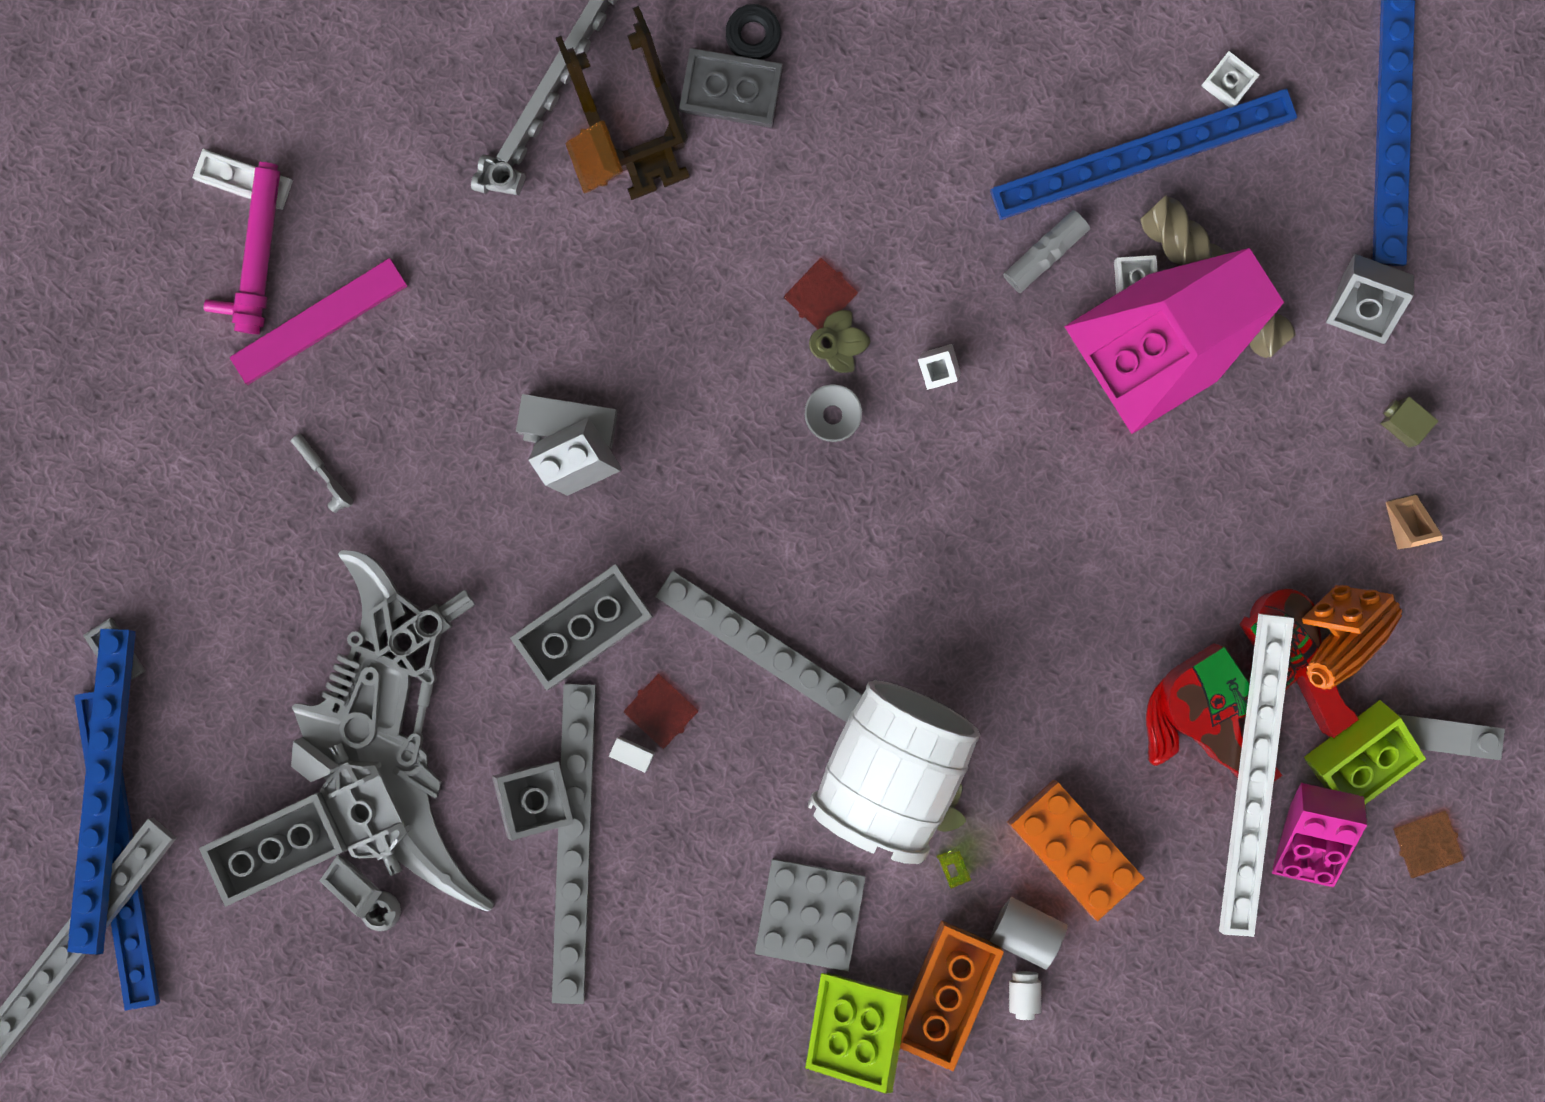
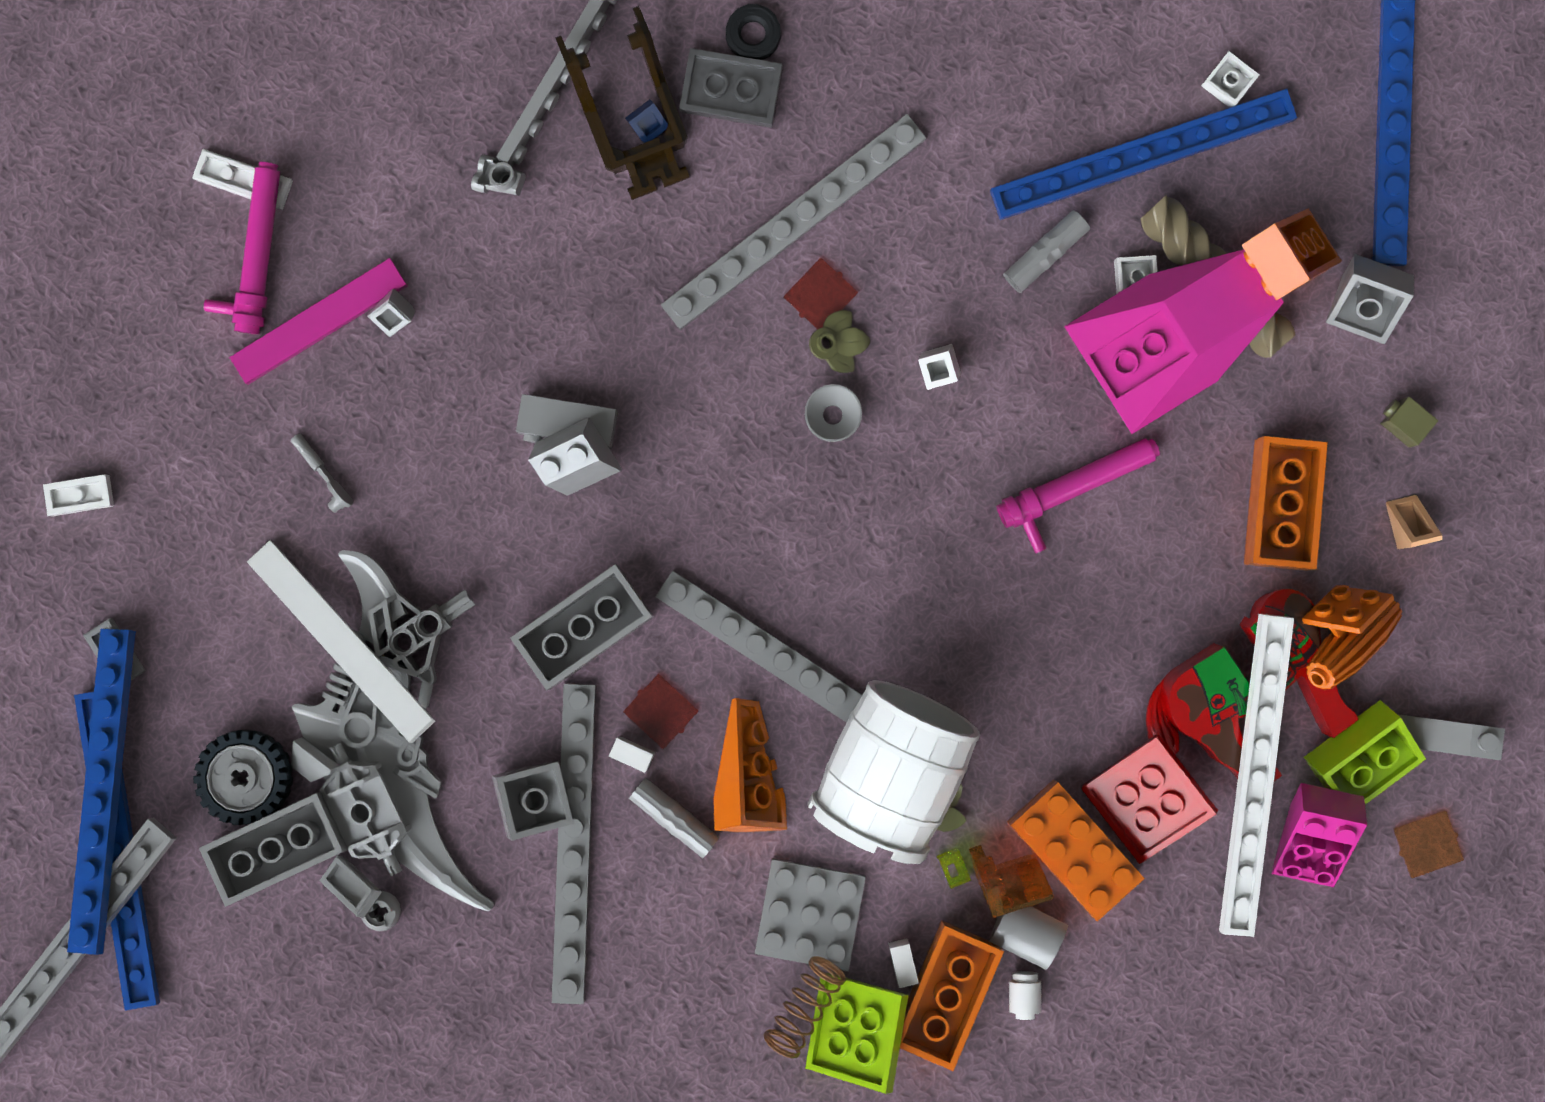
clear orange piece [565,121,623,194] -> none
none -> white plate [43,474,114,516]
none -> wheel [193,730,293,825]
none -> white tile [247,540,435,743]
none -> light grey slope [367,289,415,337]
none -> dark blue plate [625,99,668,143]
none -> light grey axle [628,777,719,858]
none -> light grey plate [661,114,926,331]
none -> orange wedge [713,698,787,832]
none -> medium nougat piece [764,956,846,1059]
none -> white piece [888,939,919,988]
none -> clear orange bracket [969,845,1054,918]
none -> dark pink cylinder [996,438,1160,553]
none -> plate [1081,733,1218,864]
none -> orange brick [1242,208,1342,301]
none -> orange brick [1244,436,1328,571]

